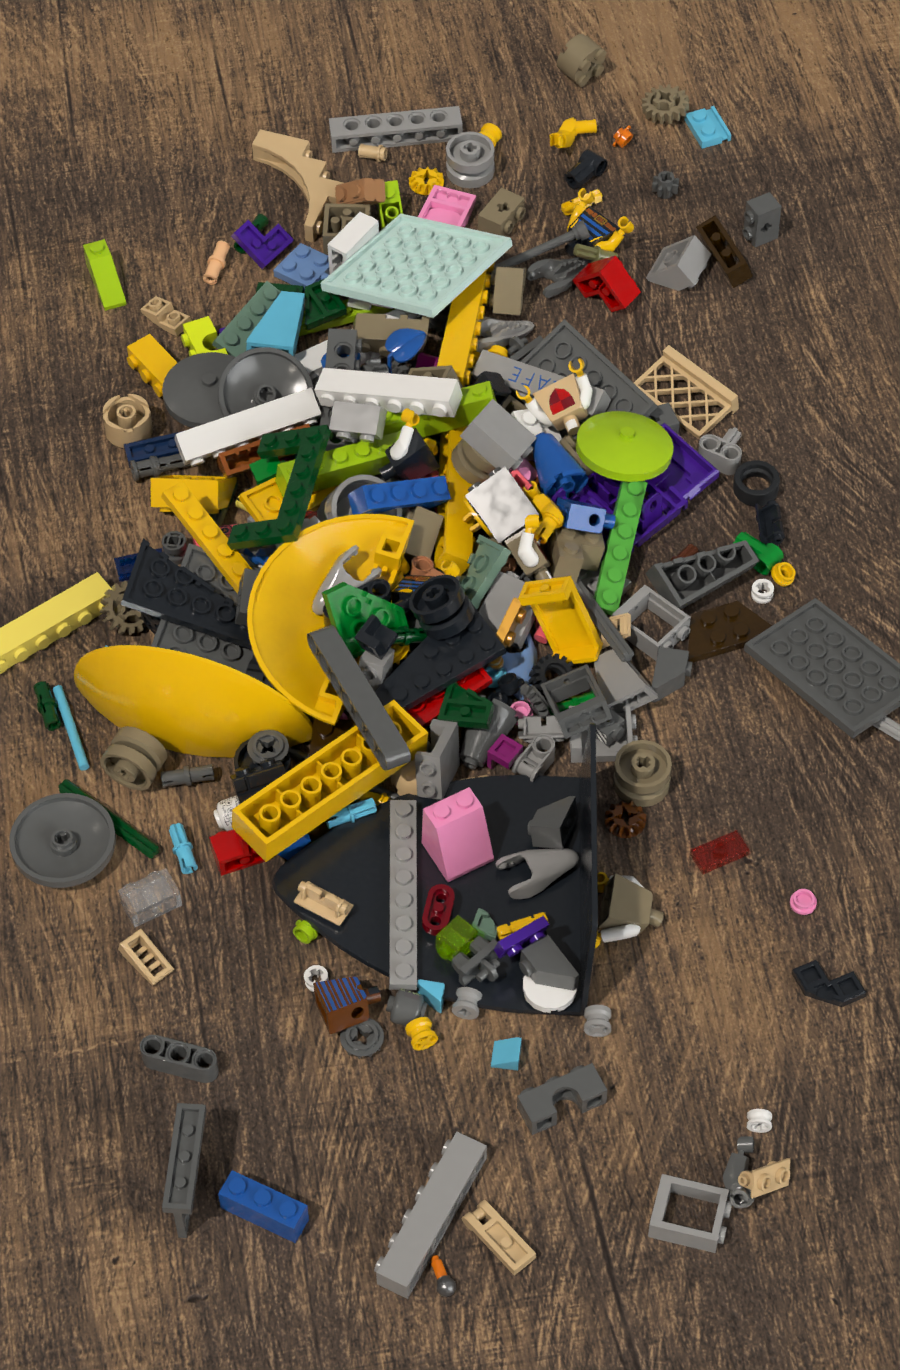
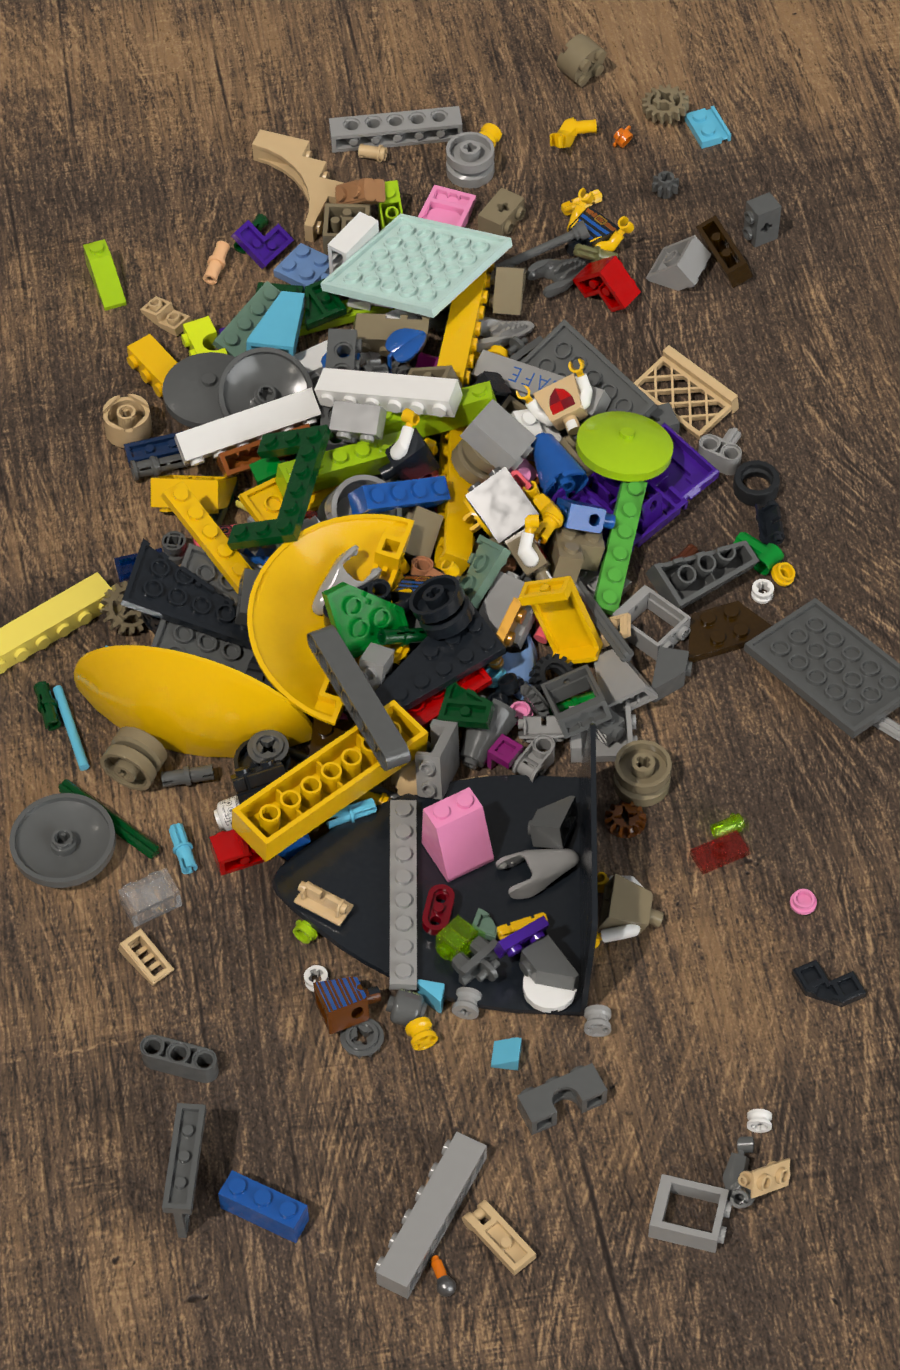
black panel [354,614,398,660] -> none
yellow gear [409,167,444,195] -> none
black piece [564,149,608,190] -> none
none -> clear neon green pin [710,813,745,840]

